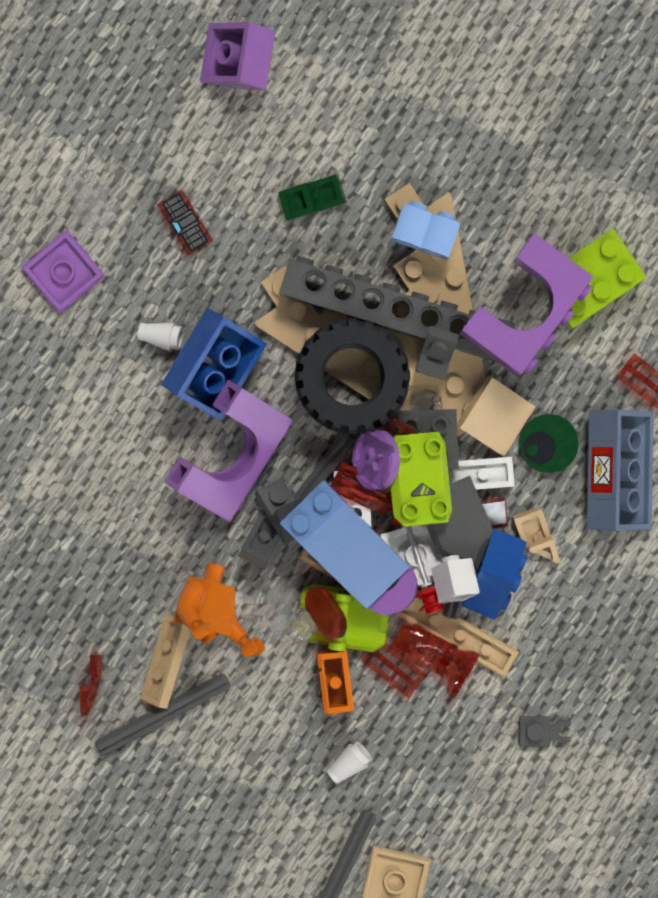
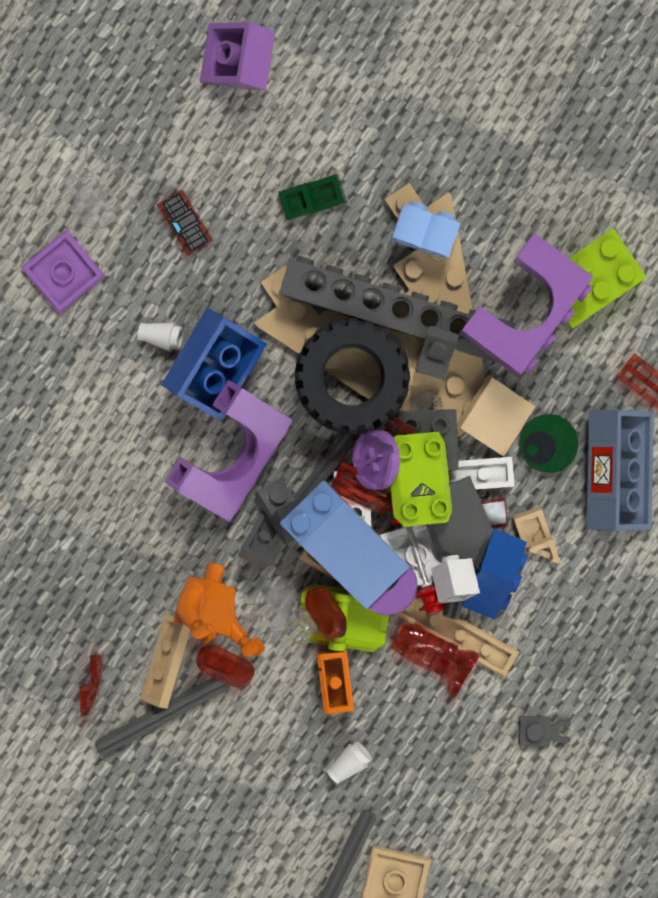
clear red tile [362,642,427,699] -> none
none -> clear red tile [196,645,255,687]

